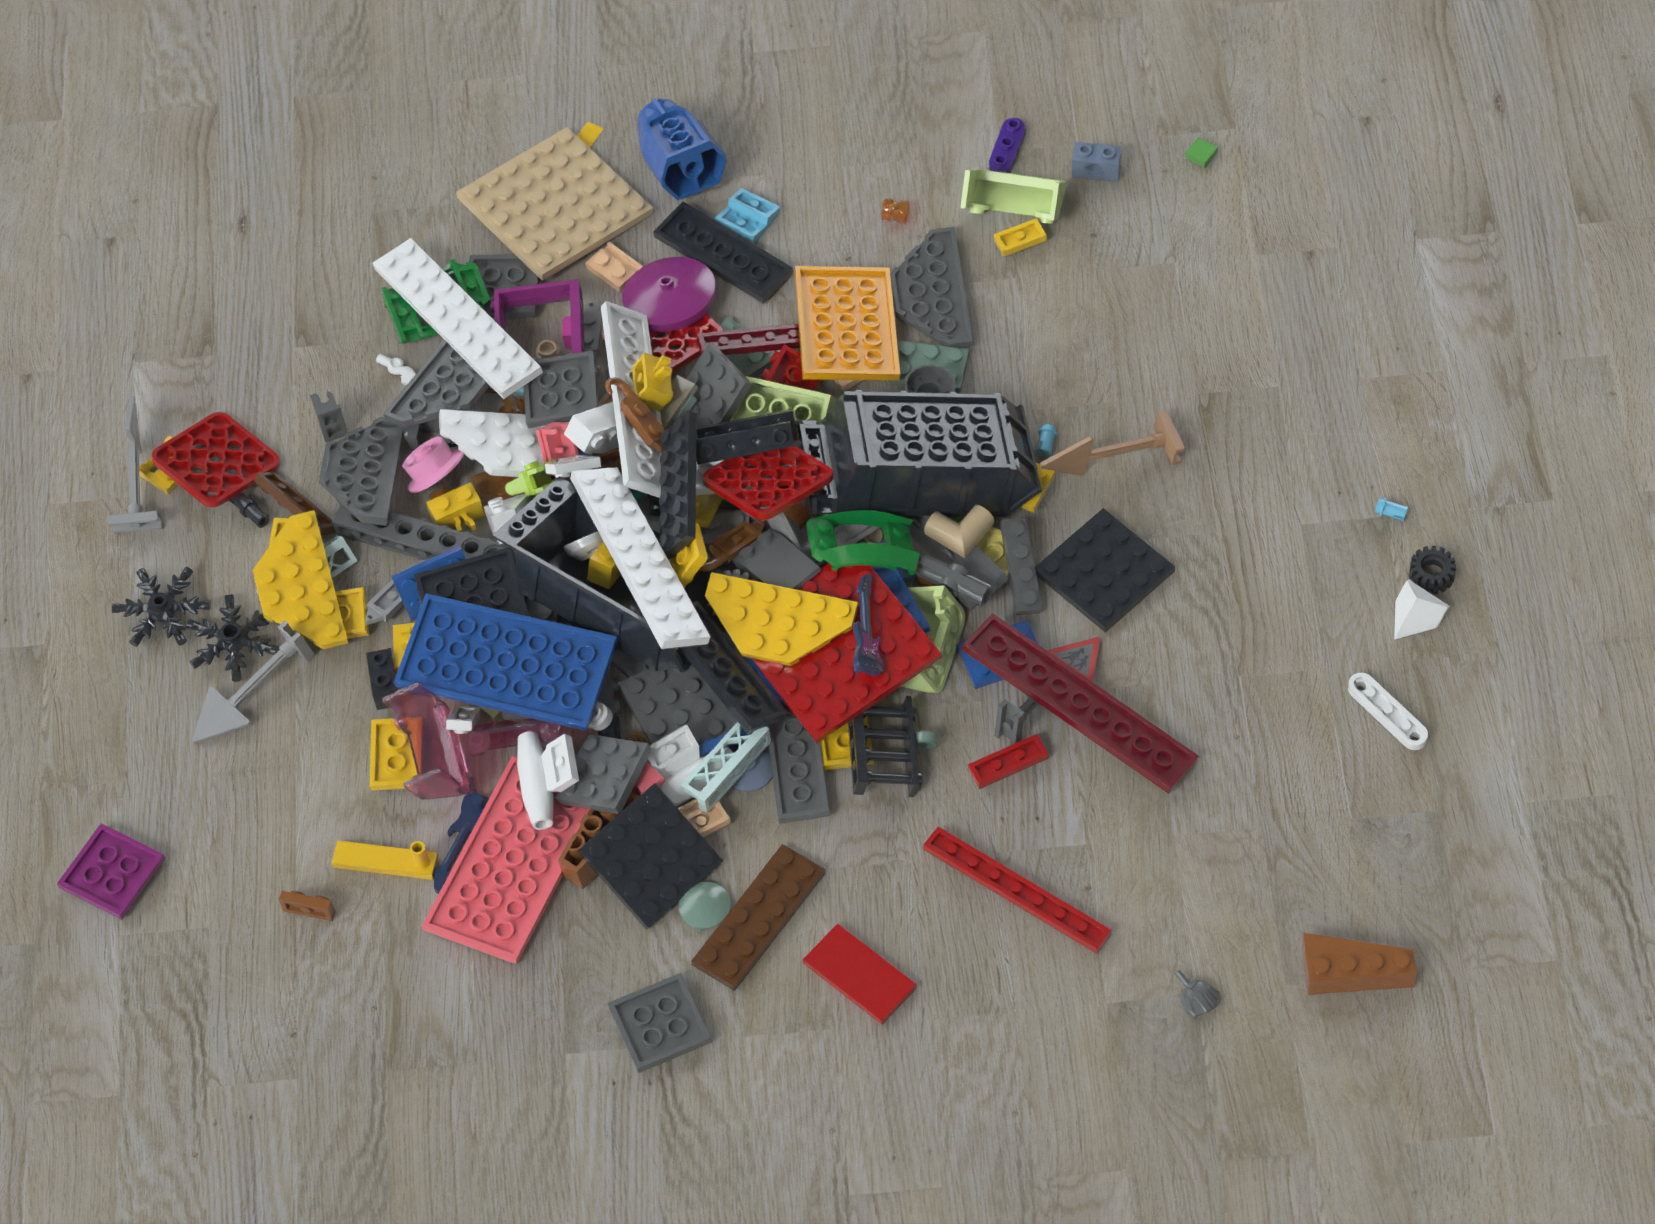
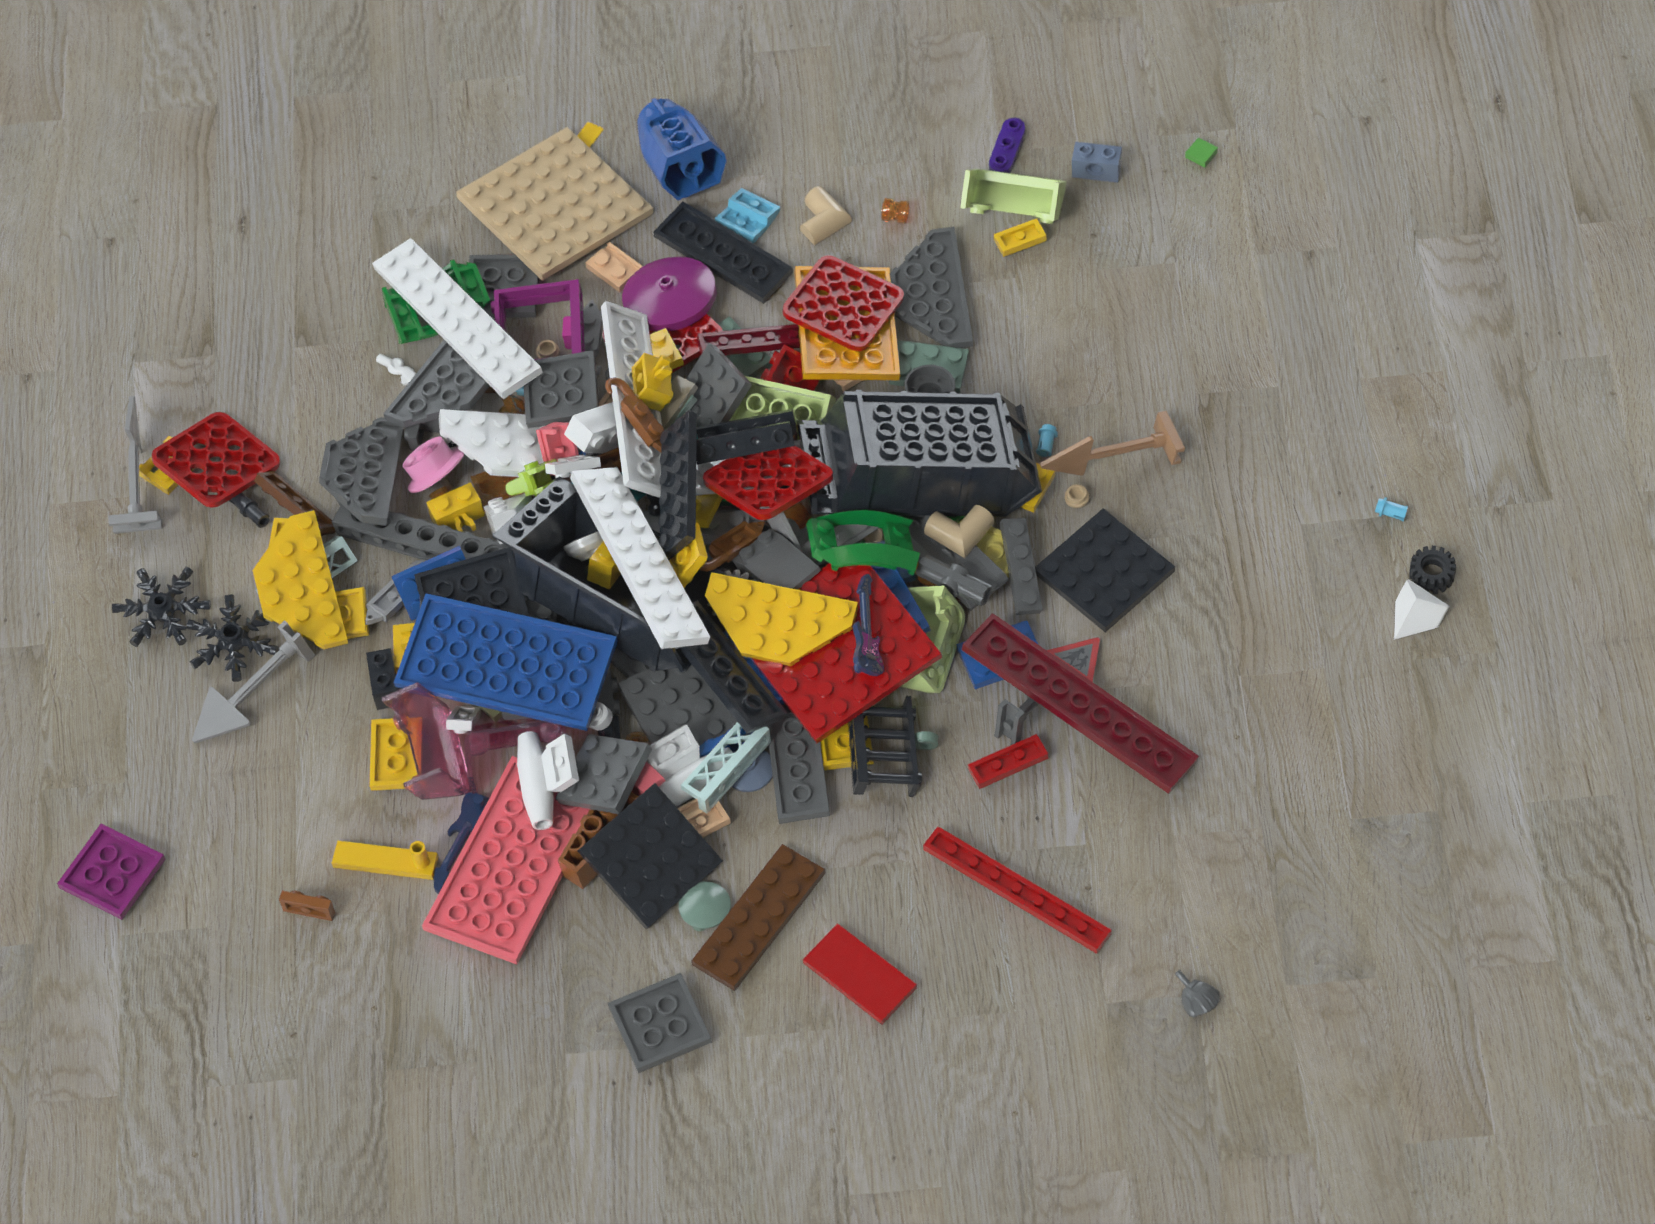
dark grey hinge [310,391,348,443] -> none
dark orange wedge [1302,933,1417,995] -> none
white plate [1348,673,1428,750] -> none
none -> yellow plate [650,328,684,369]
none -> red piece [782,255,904,351]
none -> tan brick [800,186,852,246]
none -> tan plate [1065,484,1089,508]

